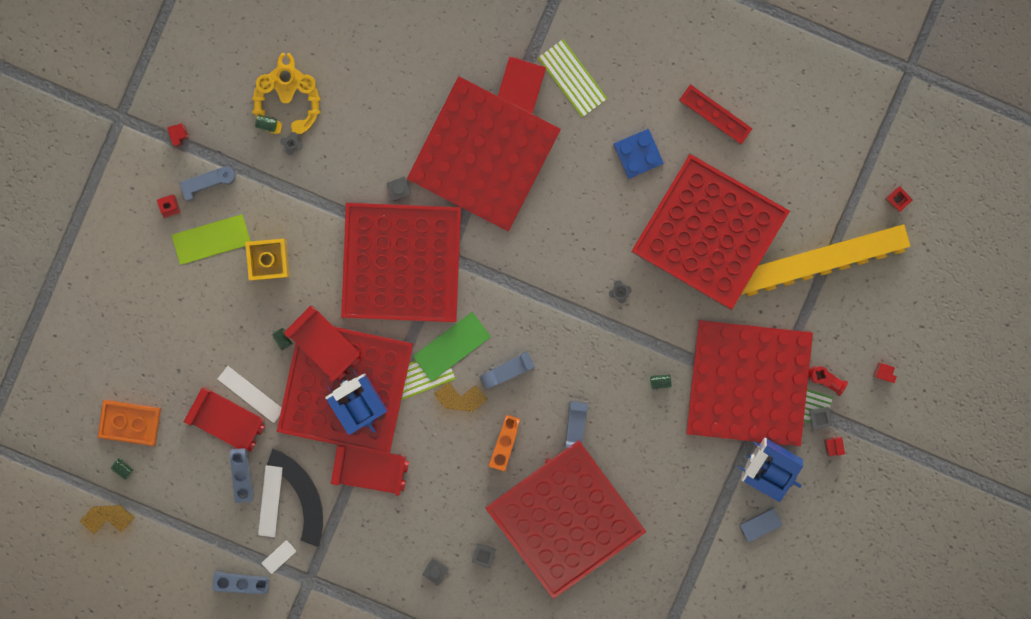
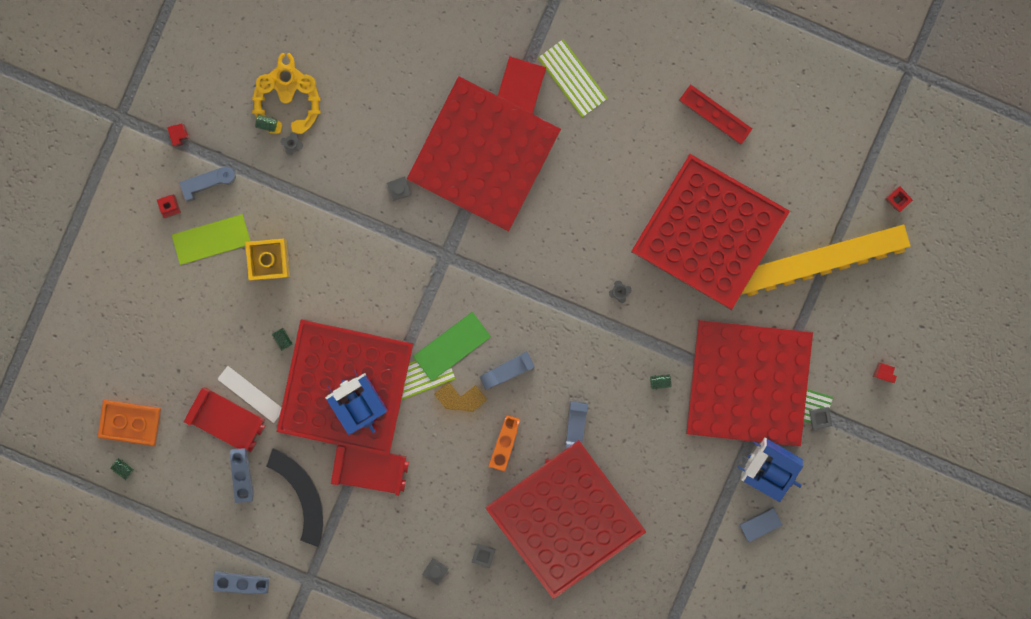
clear yellow tile [80,505,135,534] -> none
white sticker [258,465,283,537] -> none
white sticker [262,540,296,574] -> none
red panel [284,305,361,382] -> none
red plate [341,203,461,322] -> none
blue plate [613,129,664,179] -> none
red connector [808,366,848,396] -> none
red piece [824,436,845,456] -> none

